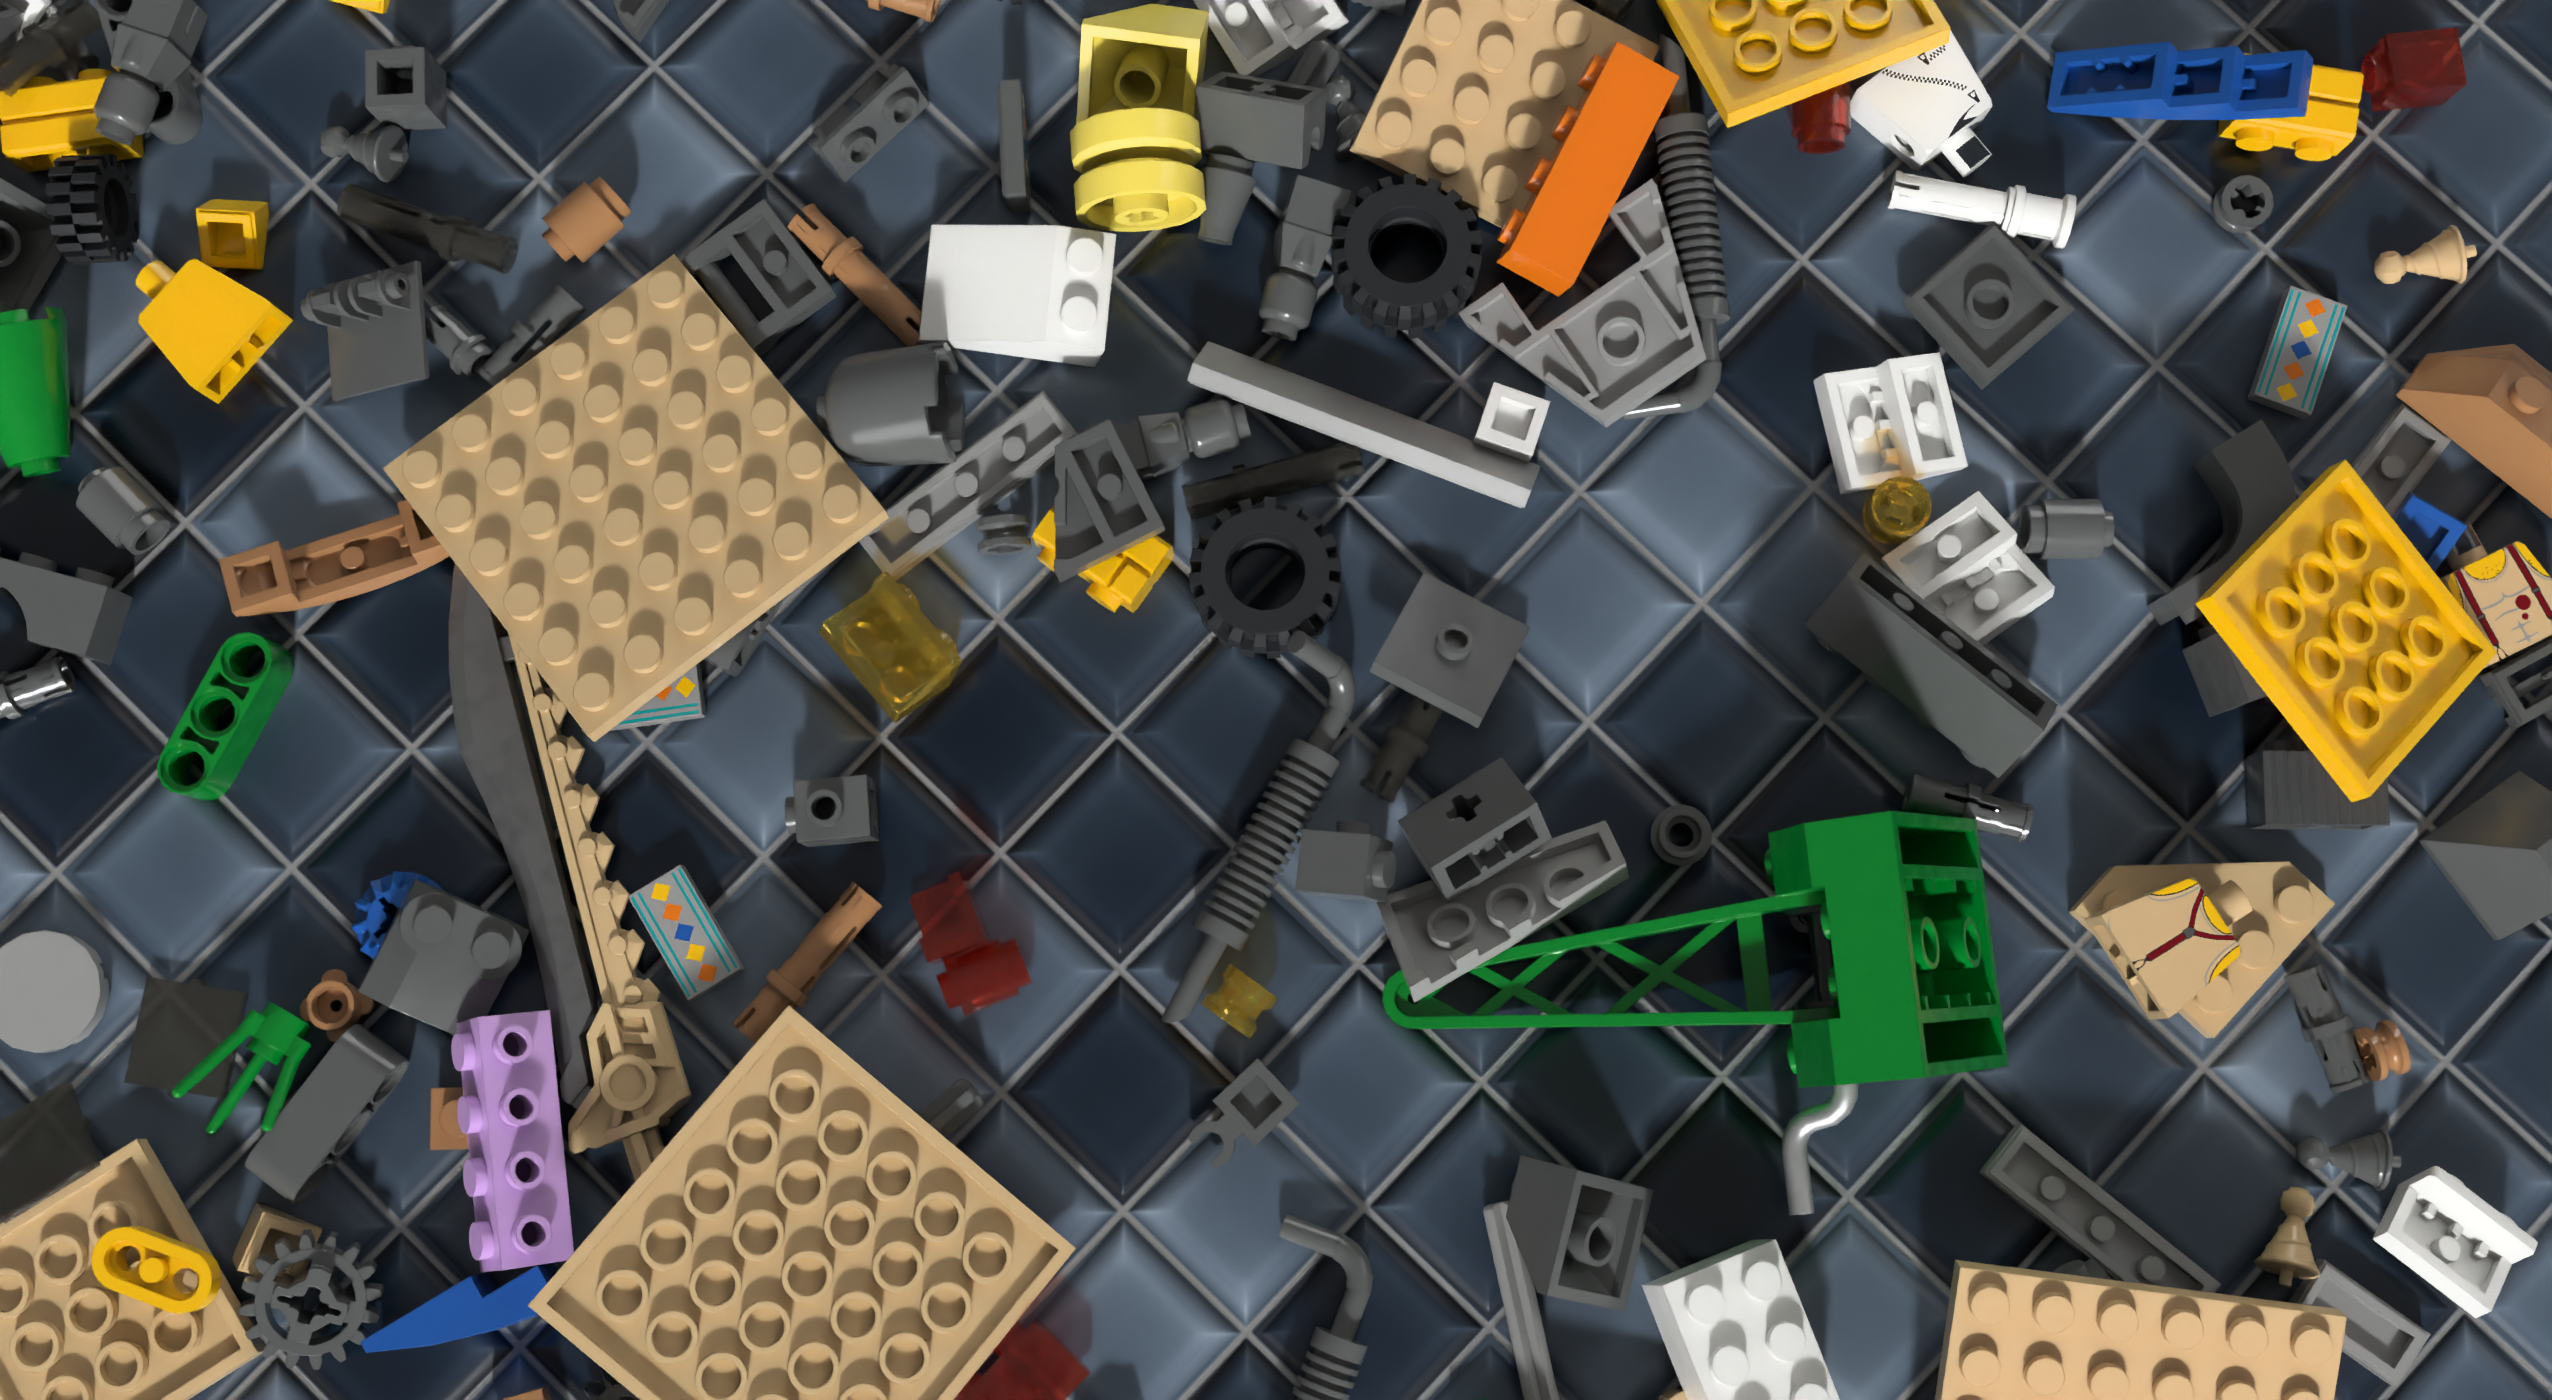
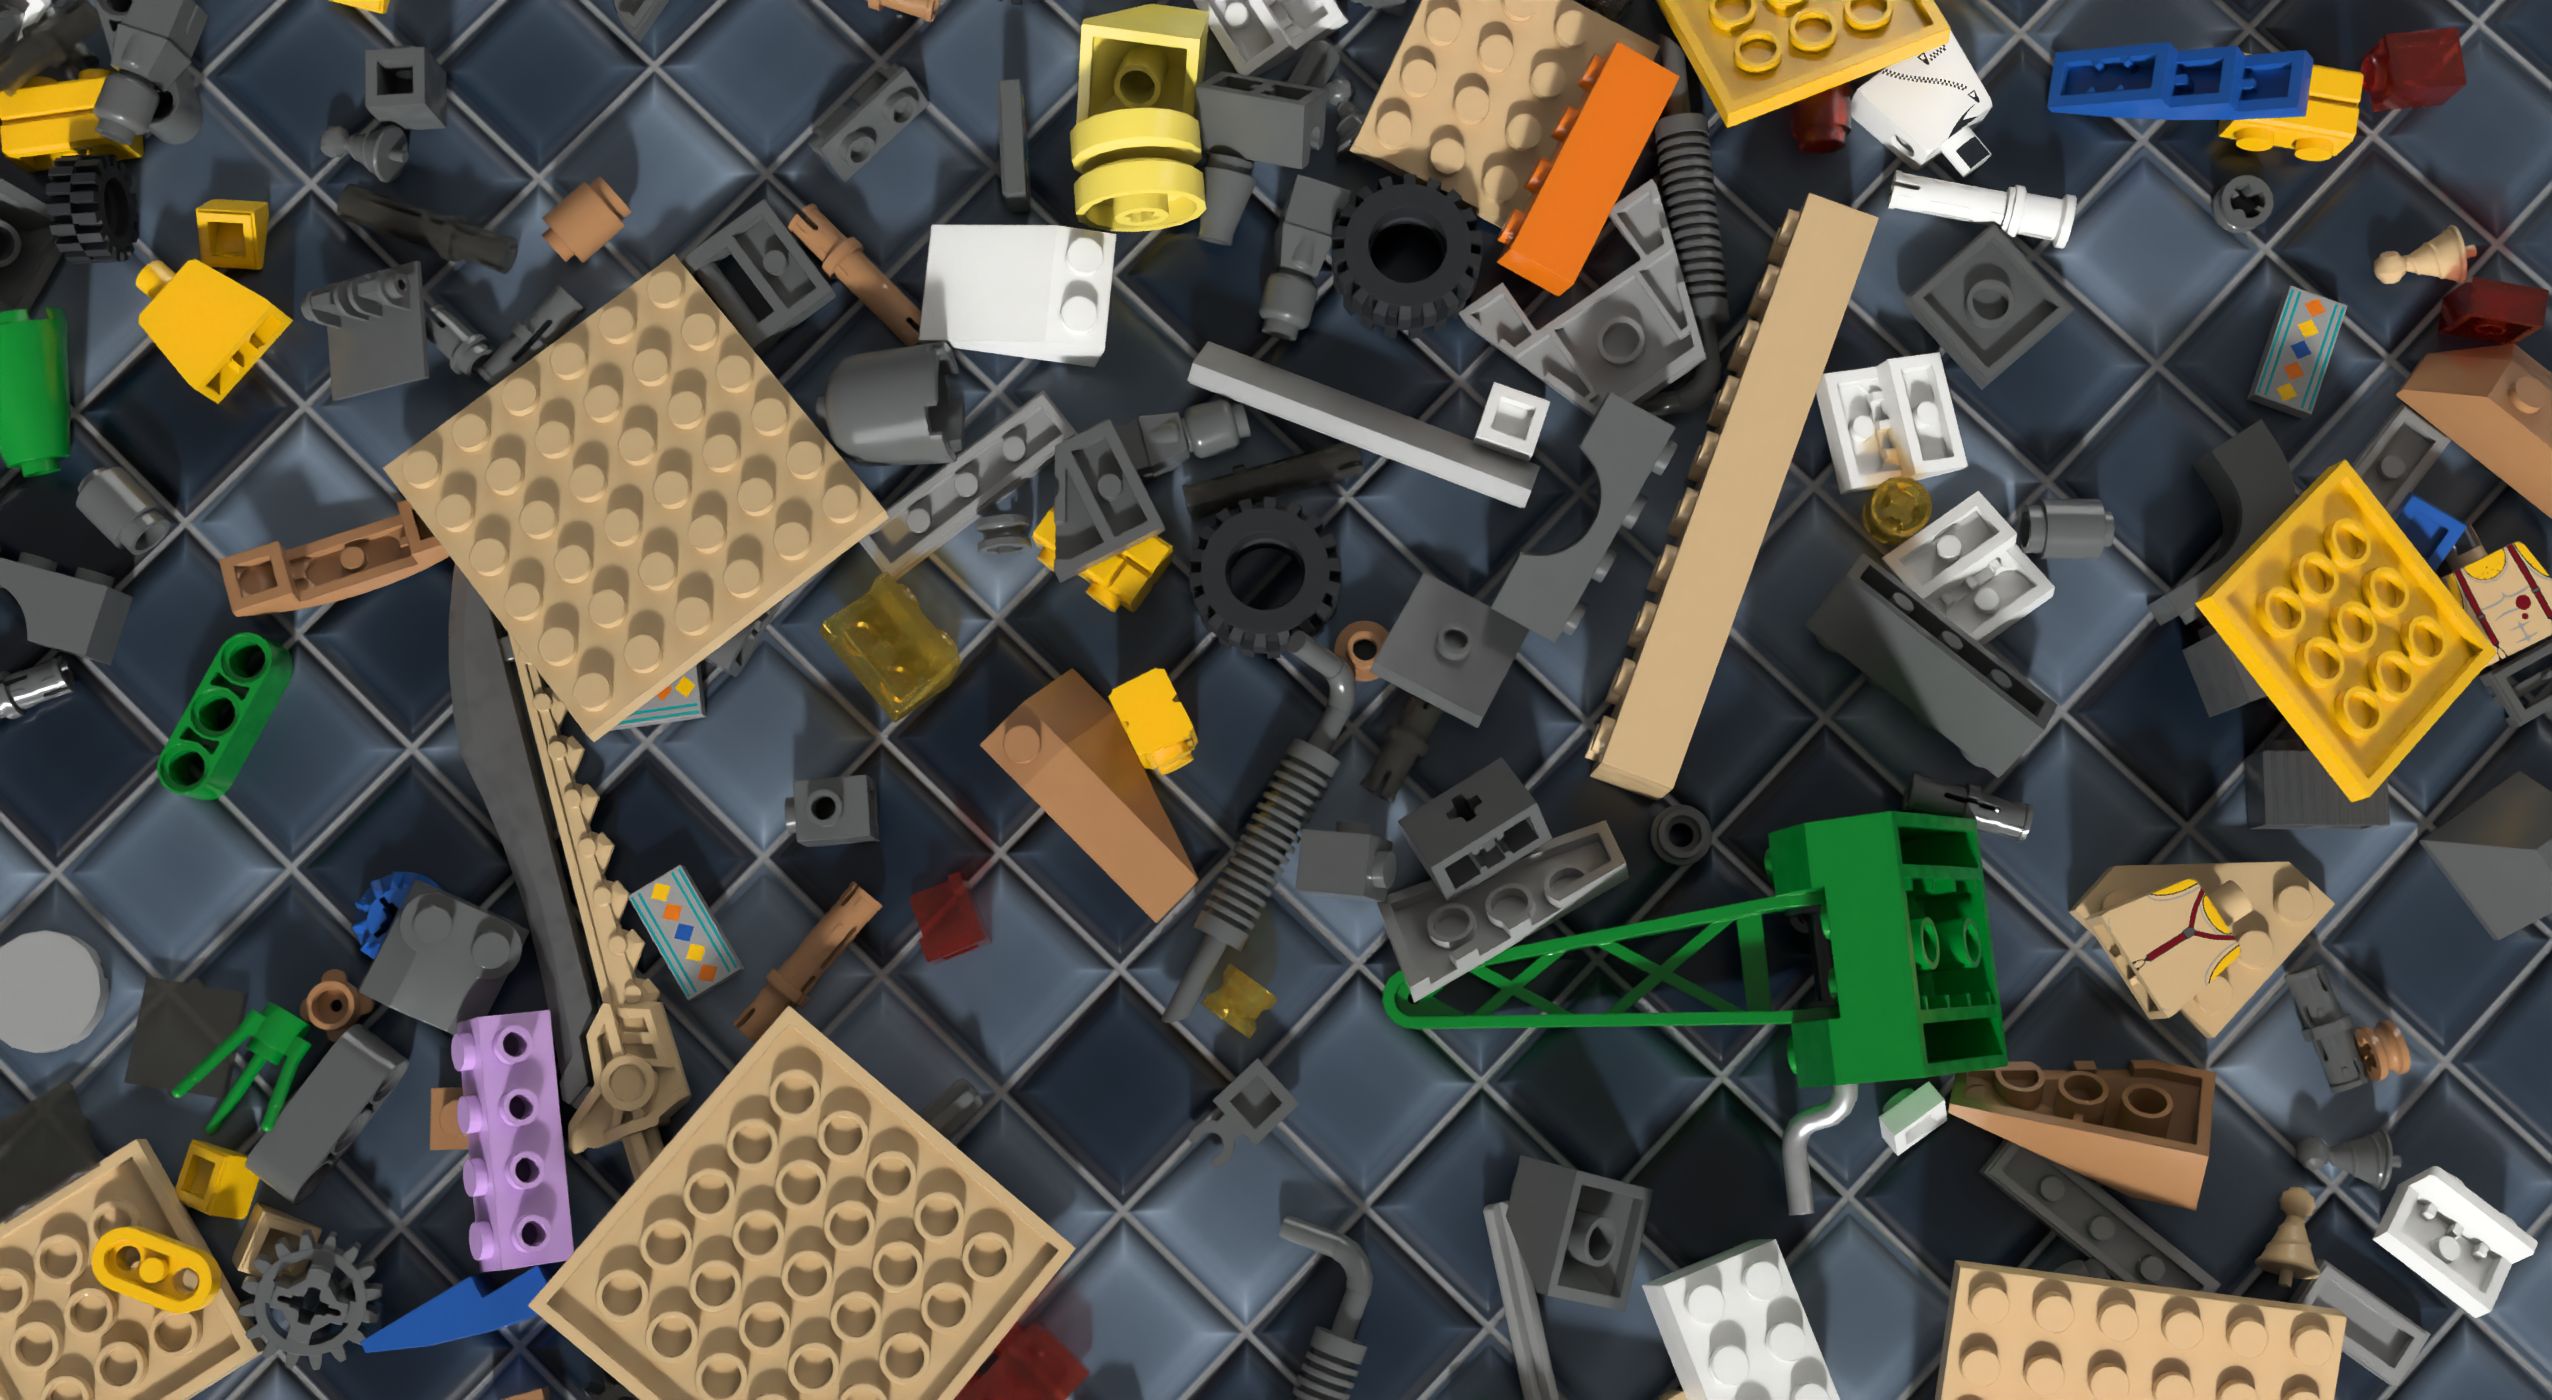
clear red brick [936,938,1032,1016] -> none
none -> yellow slope [175,1139,260,1220]
none -> medium nougat wedge [980,668,1199,924]
none -> yellow brick [1108,667,1198,775]
none -> medium nougat plate [1334,621,1389,682]
none -> dark grey arch [1490,392,1678,643]
none -> tan brick [1585,193,1879,802]
none -> white plate [1879,1081,1947,1156]
none -> medium nougat wedge [1948,1060,2216,1211]
none -> clear red piece [2438,277,2549,345]

